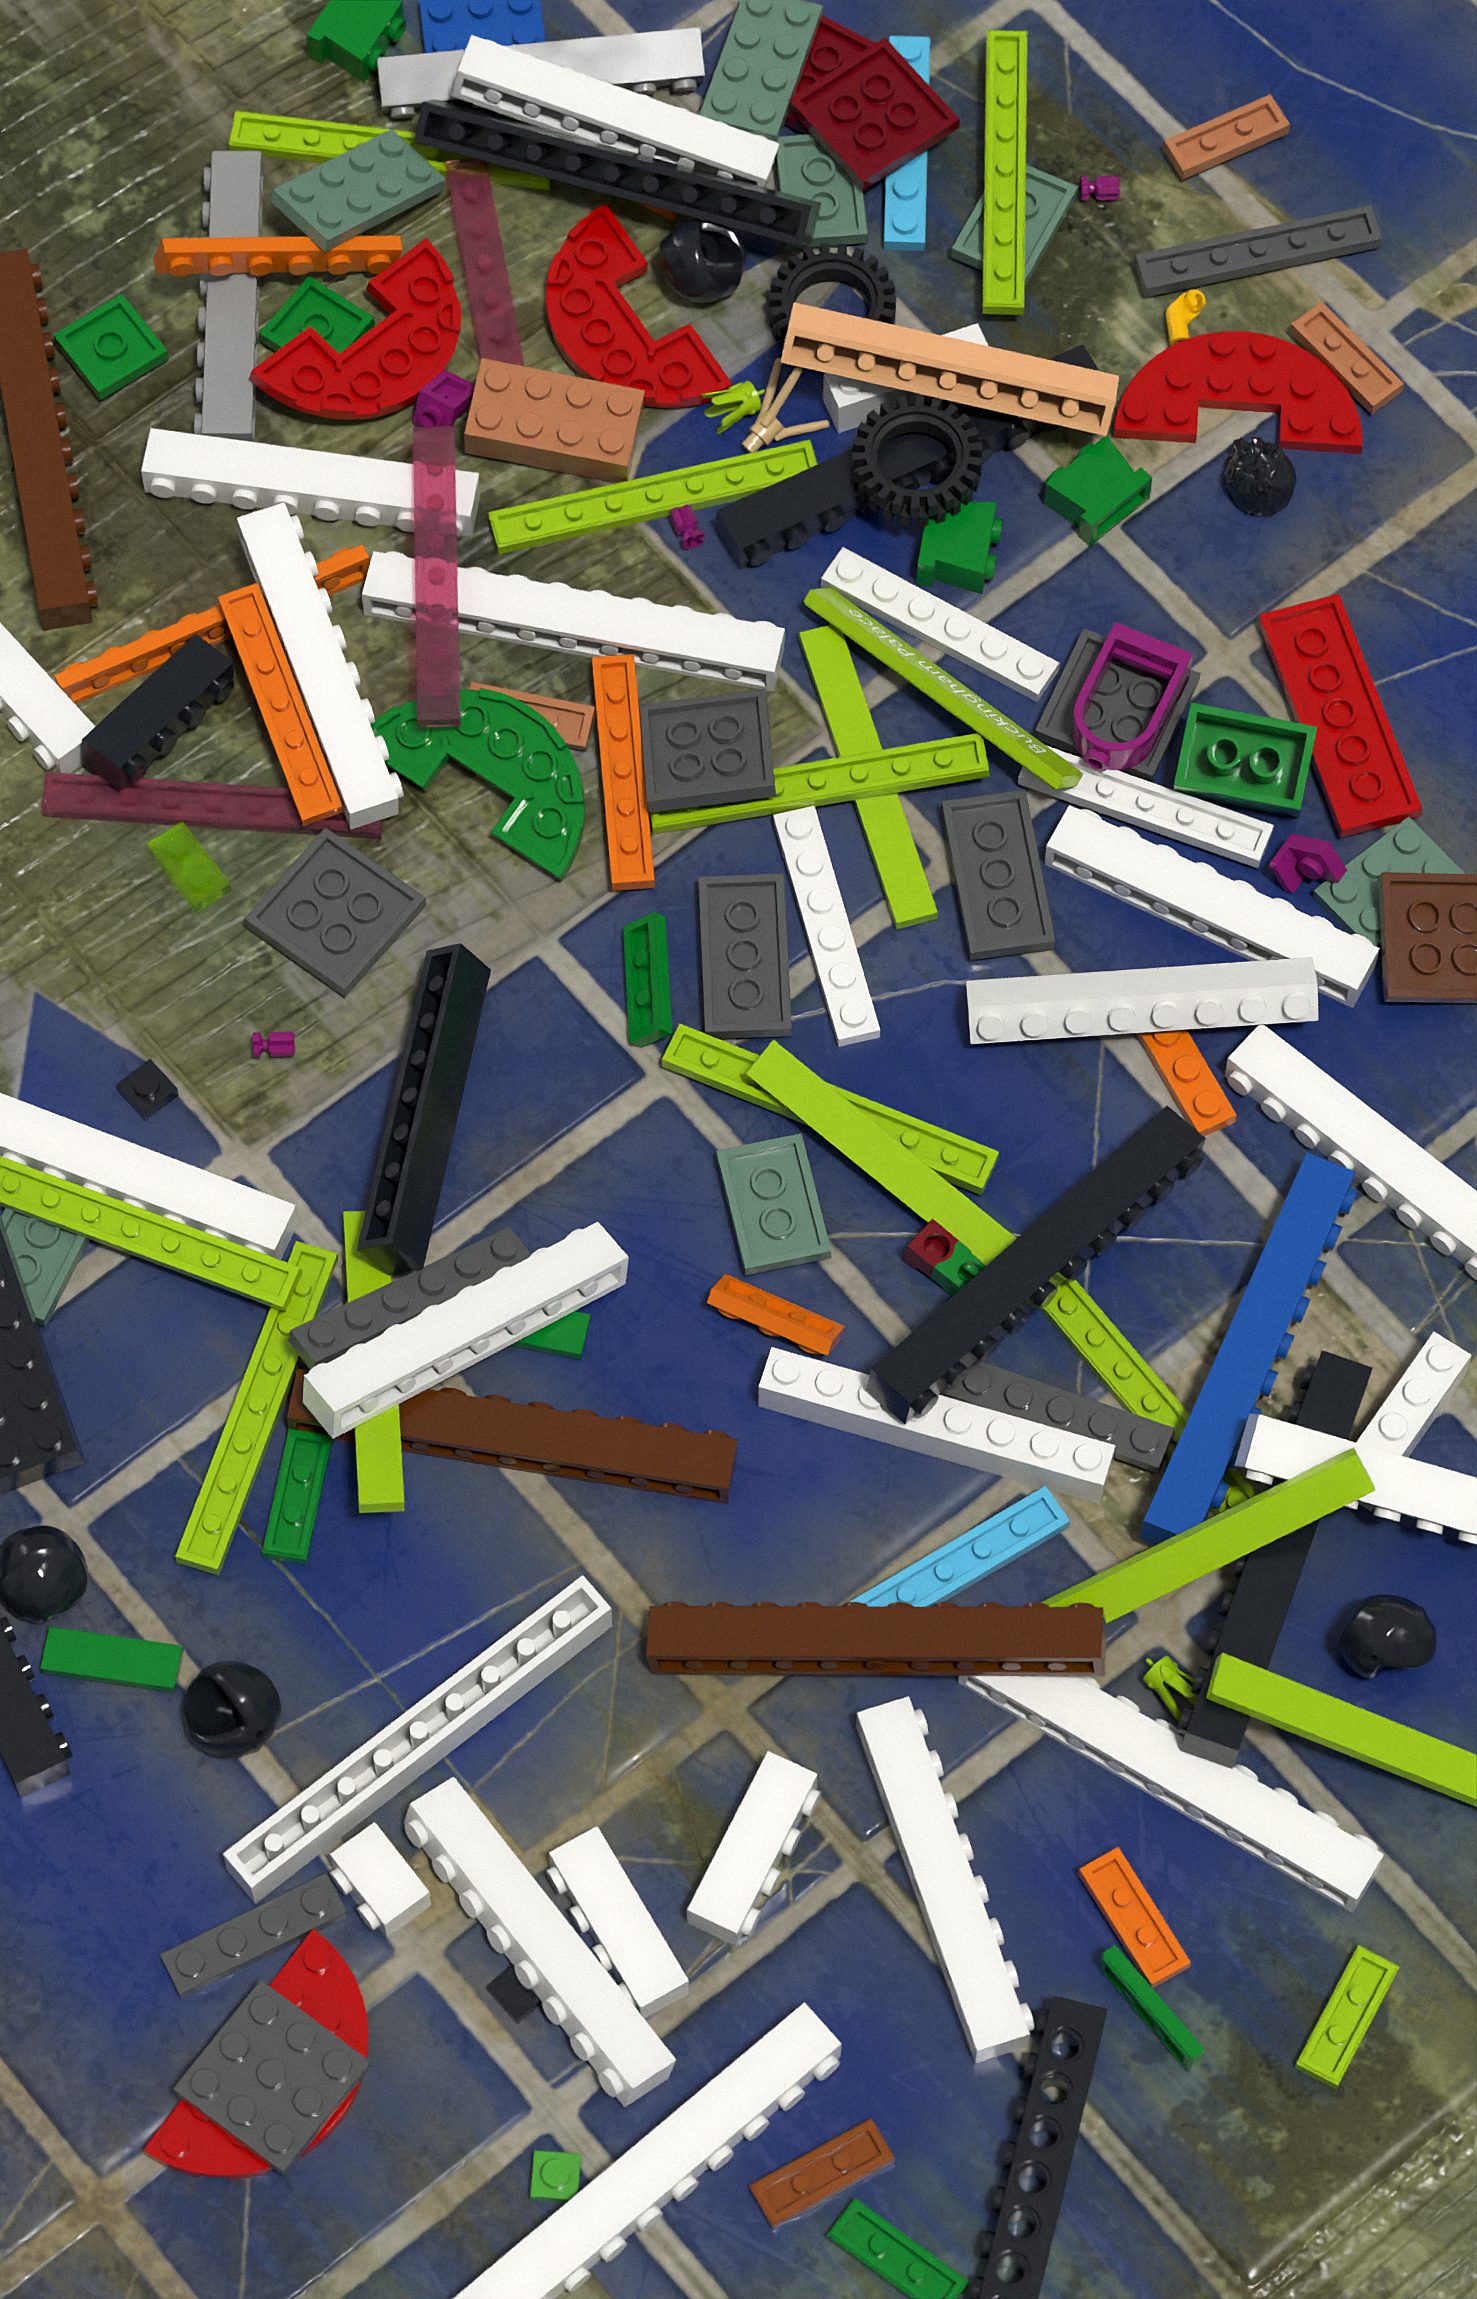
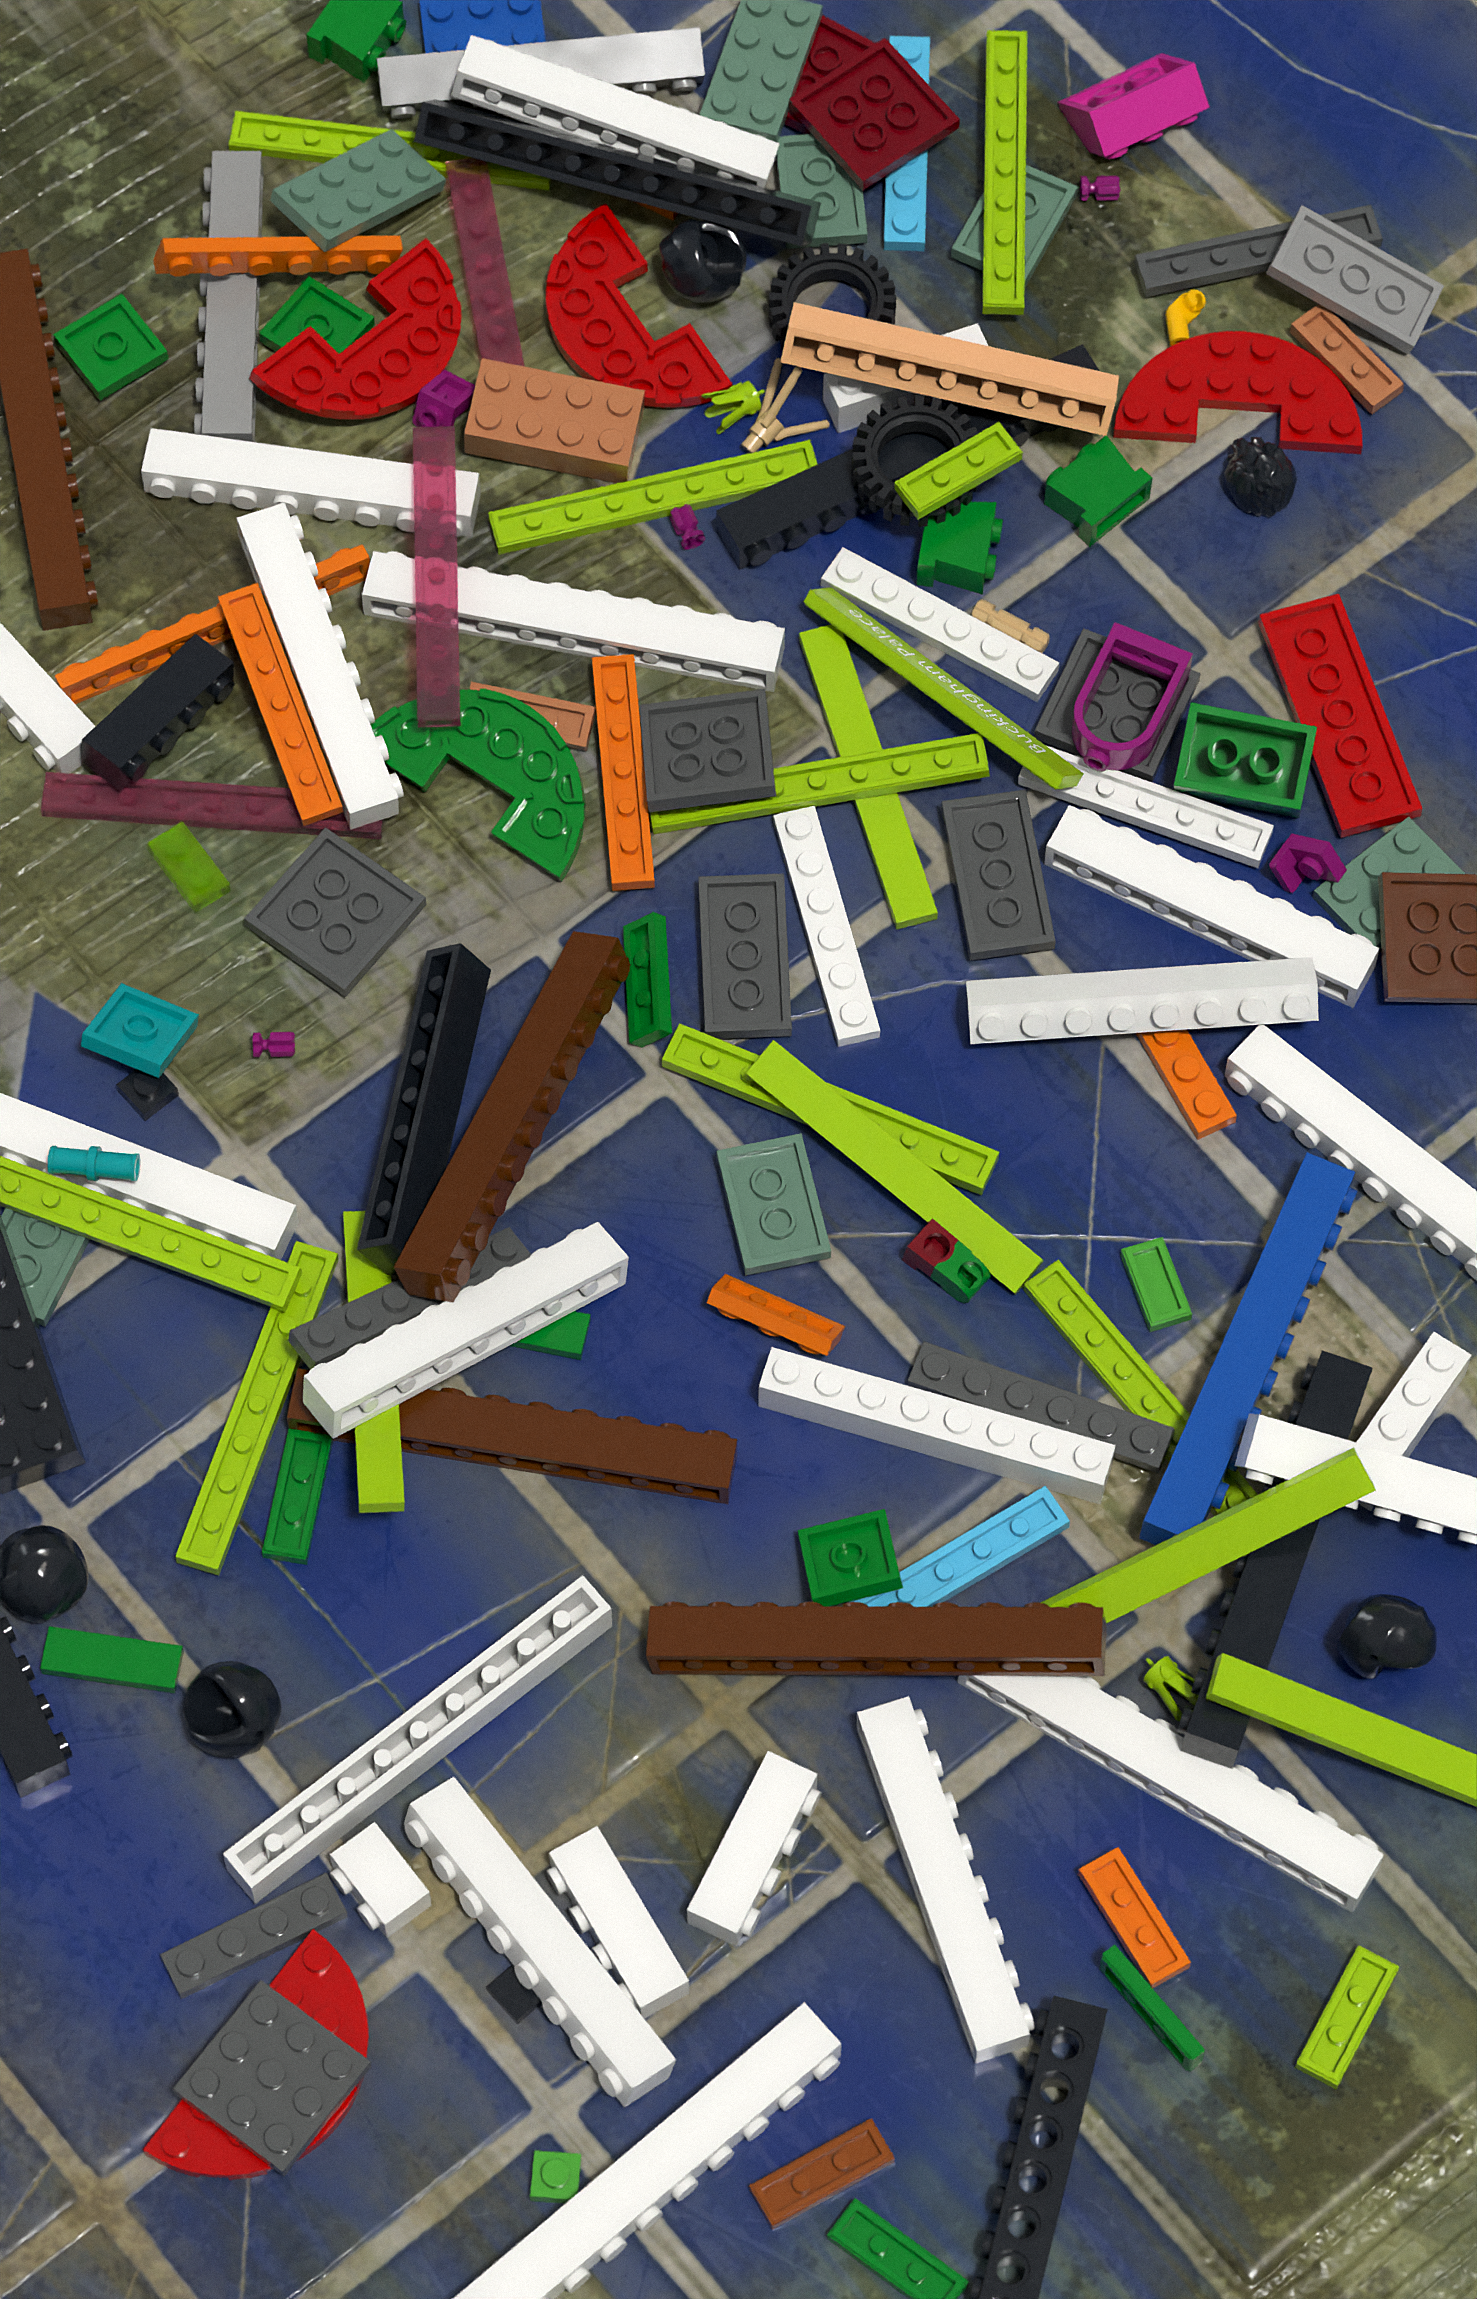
black brick [866,1106,1206,1424] -> none
nougat plate [1163,94,1290,180] -> none
none -> teal pin [48,1145,141,1181]
none -> teal plate [81,983,199,1078]
none -> reddish brown brick [394,931,631,1302]
none -> green plate [798,1509,903,1606]
none -> lime tile [894,422,1023,520]
none -> tan axle [971,600,1050,653]
none -> dark pink slope [1057,53,1210,159]
none -> bright green tile [1120,1237,1192,1332]
none -> light grey plate [1266,205,1444,354]

